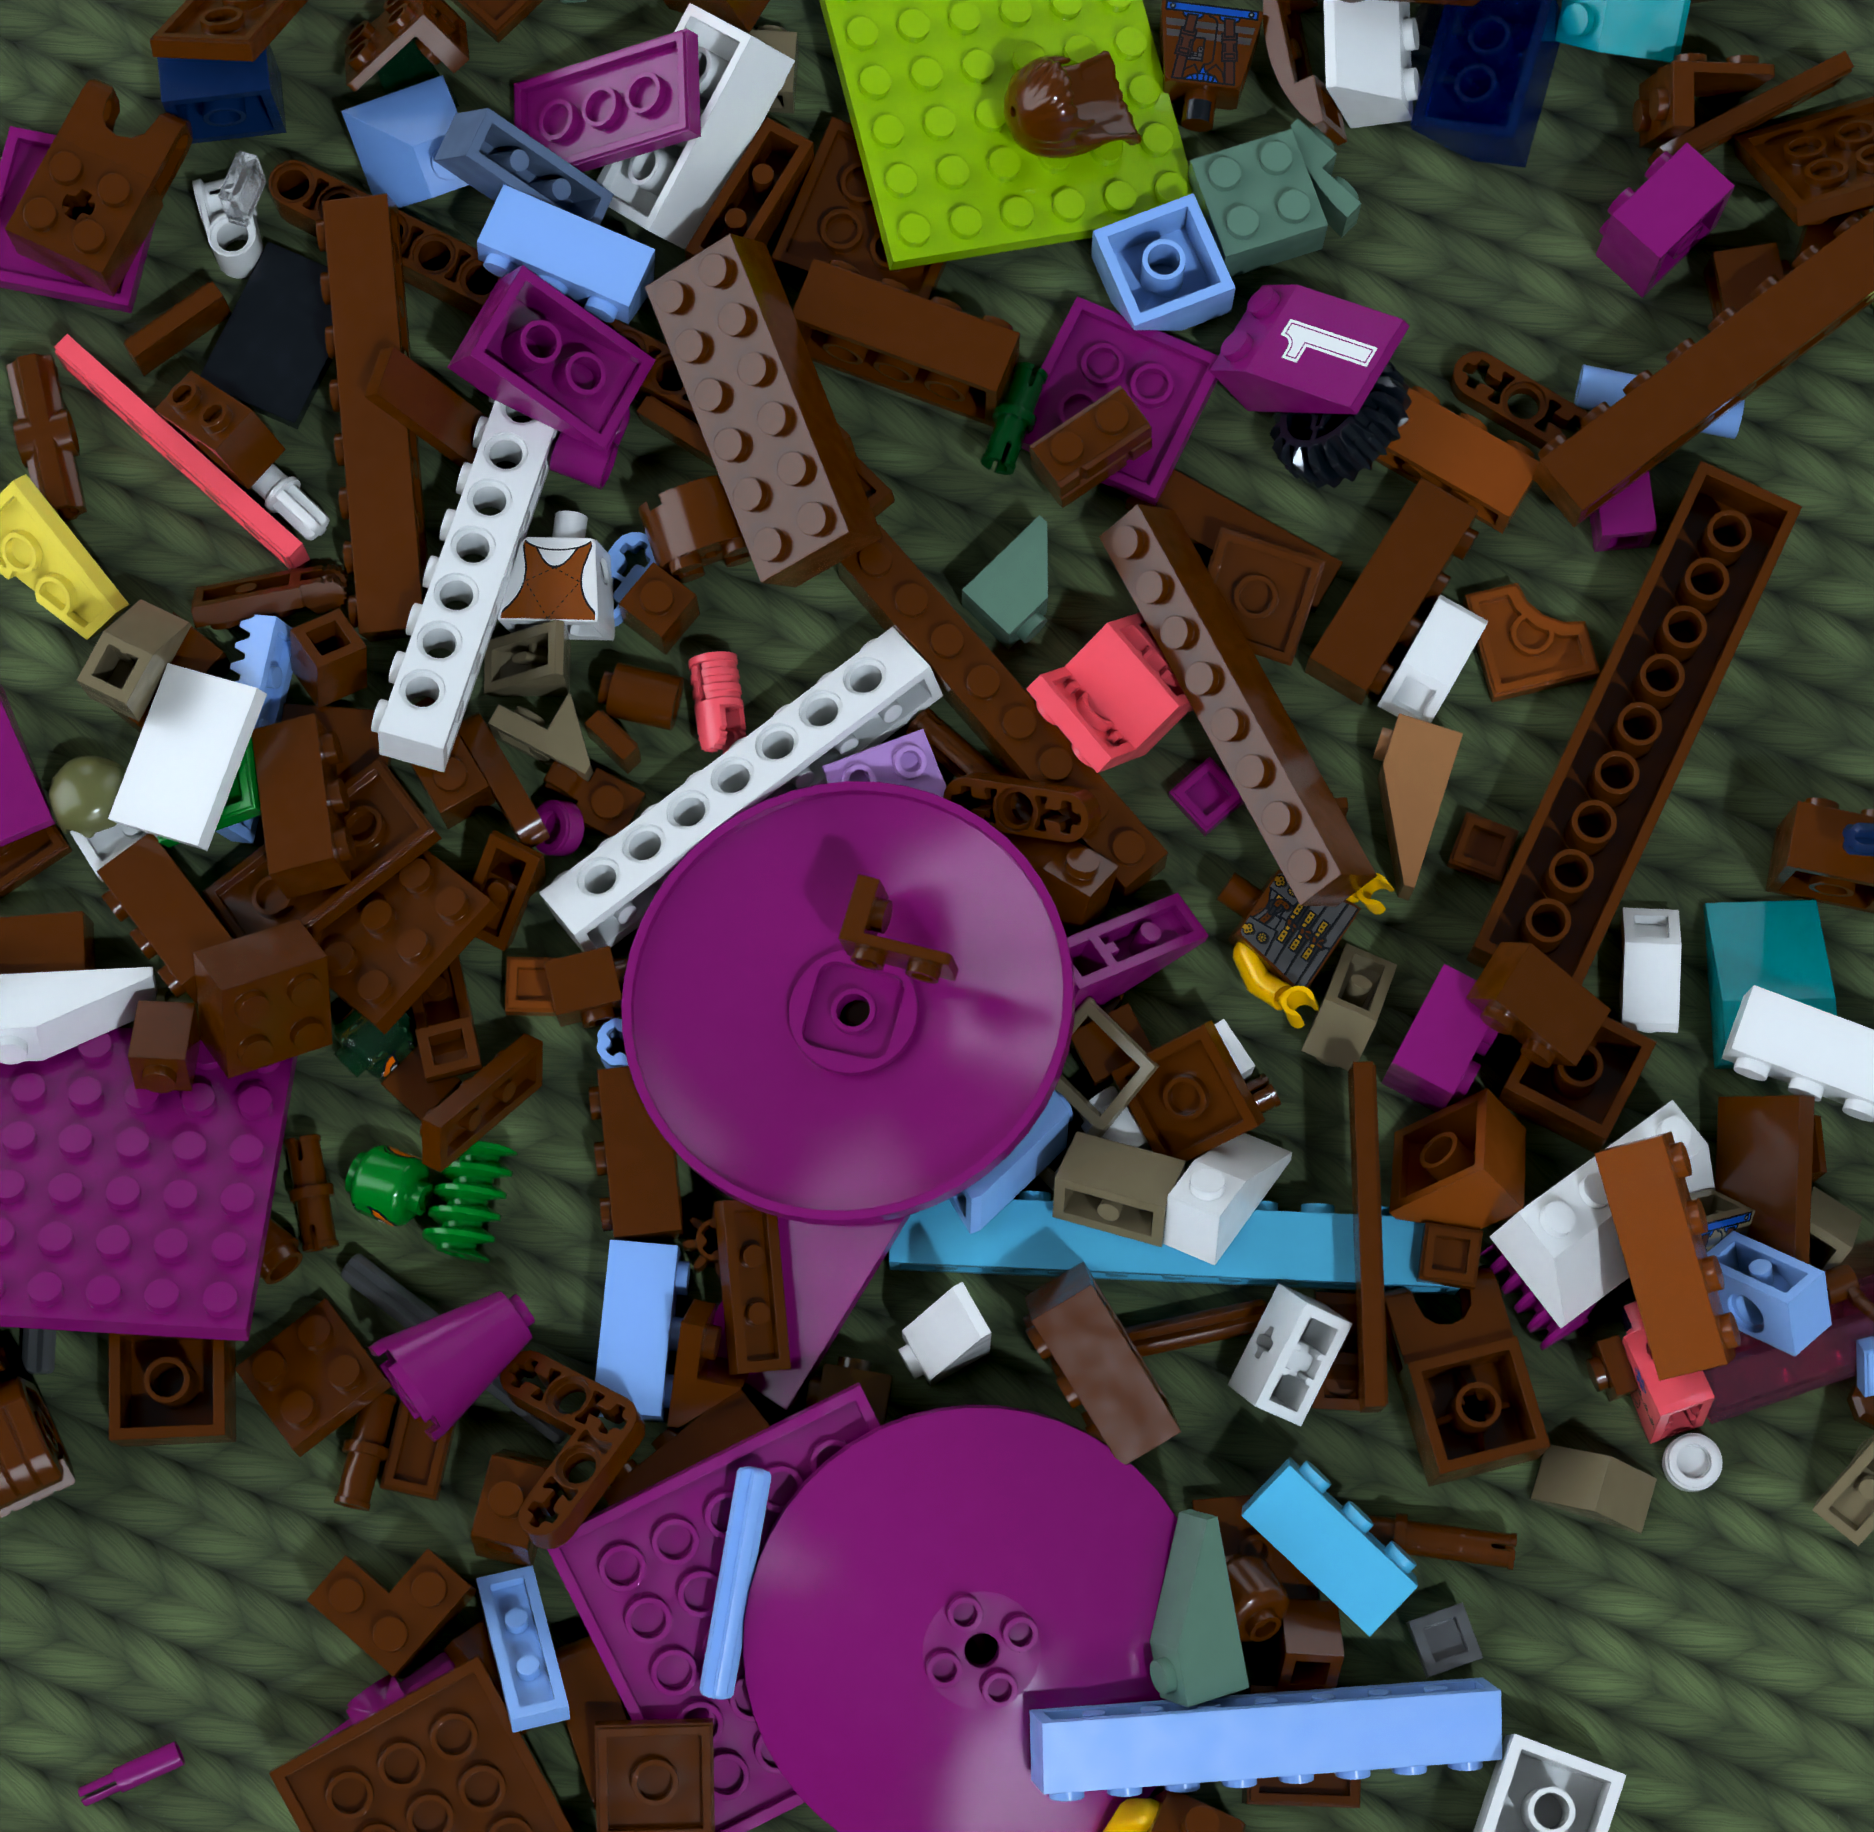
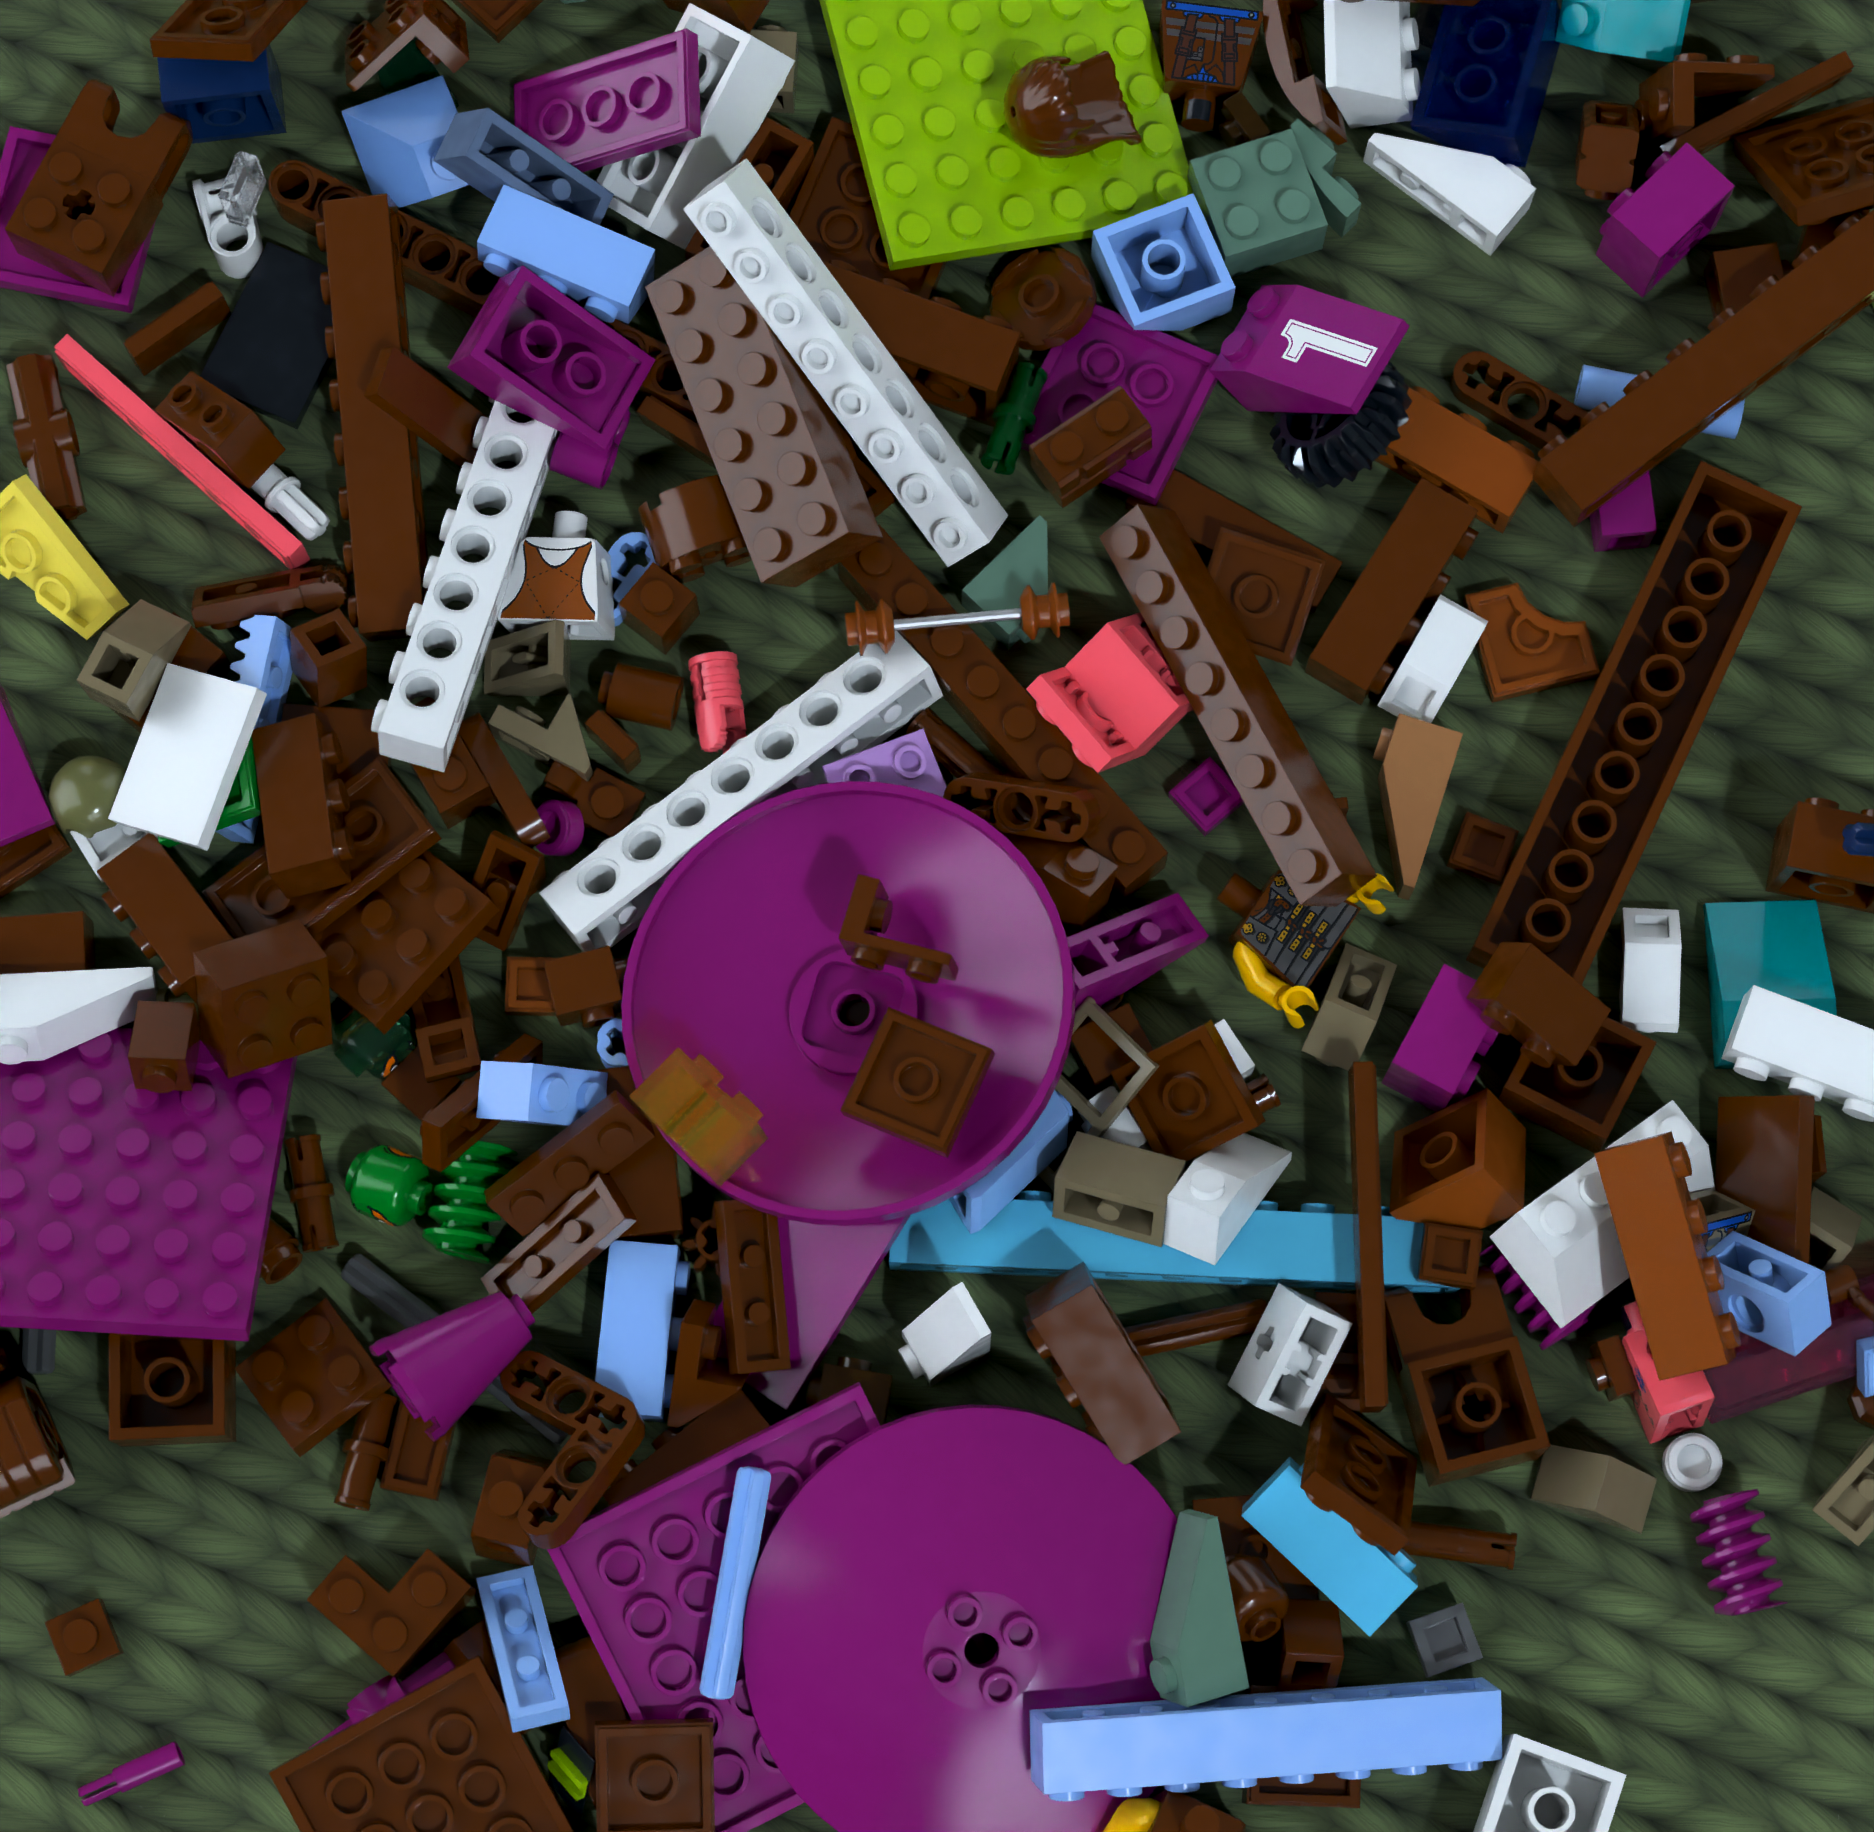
none -> reddish brown plate [45,1598,124,1677]
none -> light blue brick [476,1061,608,1127]
none -> plate [480,1173,638,1314]
none -> reddish brown plate [484,1090,655,1237]
none -> piece [547,1726,595,1819]
none -> clear yellow brick [629,1047,768,1187]
none -> white brick [683,158,1008,567]
none -> reddish brown tile [840,1007,995,1158]
none -> dark orange axle [845,582,1070,656]
none -> reddish brown tile [990,247,1097,351]
none -> dark brown plate [1218,91,1271,148]
none -> reddish brown plate [1300,1393,1417,1556]
none -> white slope [1363,133,1536,256]
none -> reddish brown brick [1575,100,1640,200]
none -> magenta piece [1690,1489,1788,1616]

